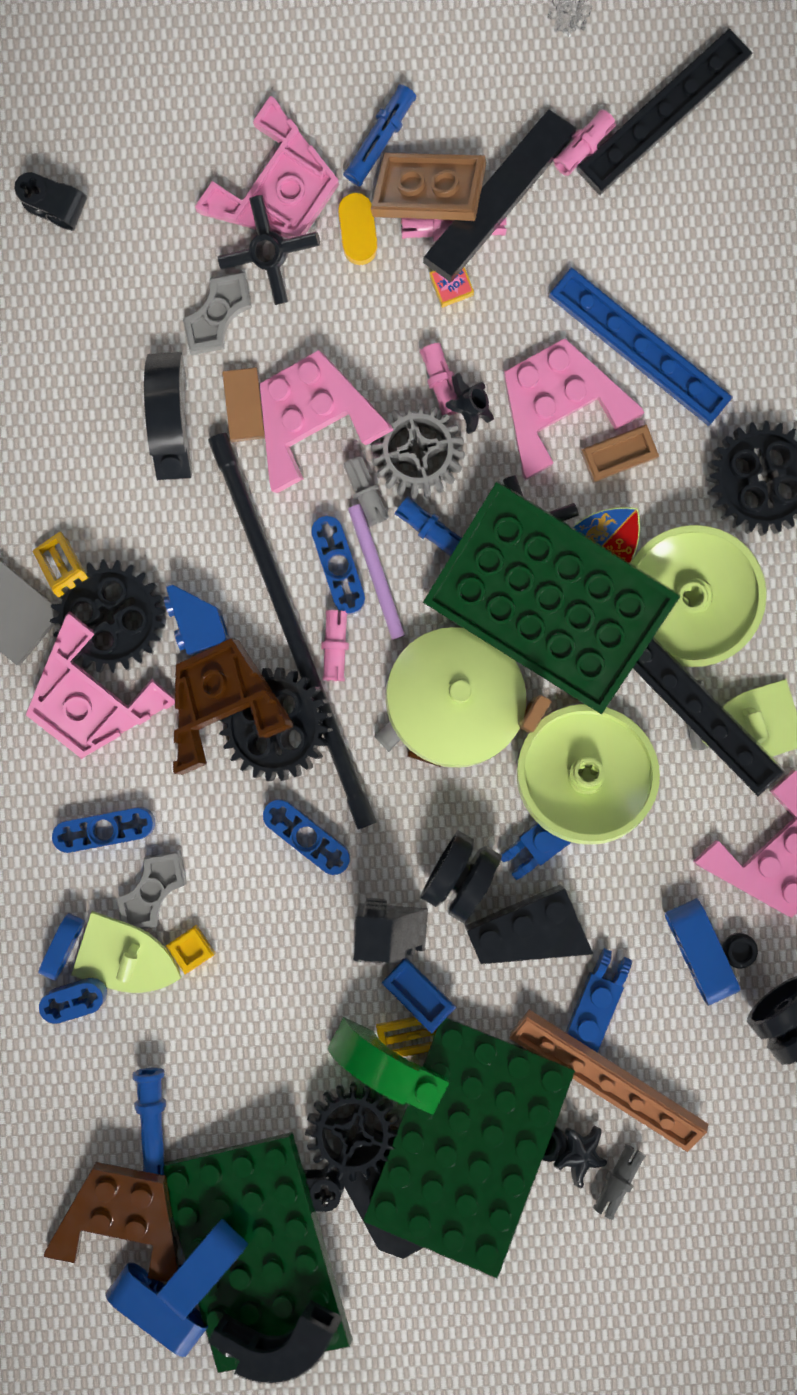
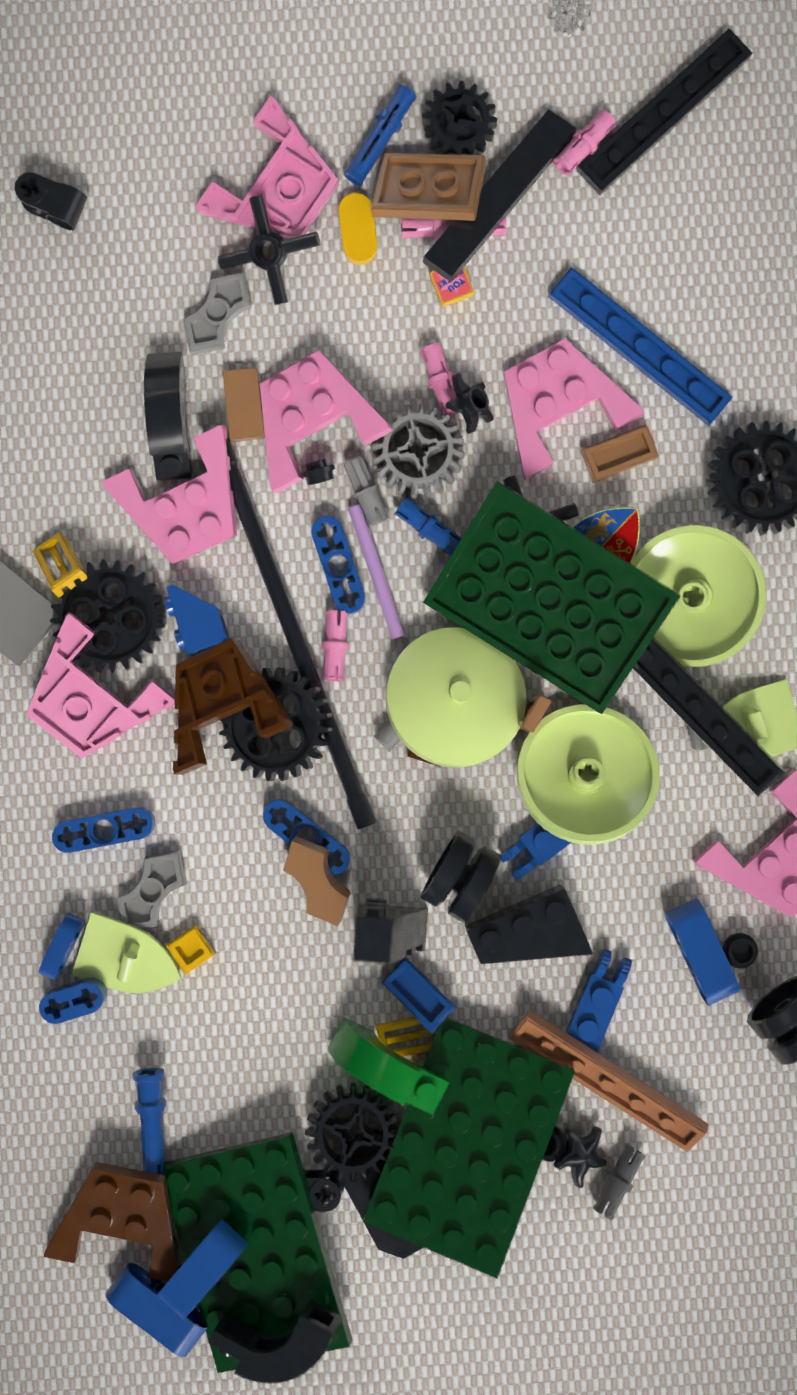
none -> bright pink wing [101,425,237,564]
none -> medium nougat tile [283,836,351,926]
none -> black plate [301,459,335,485]
none -> black gear [422,80,498,155]

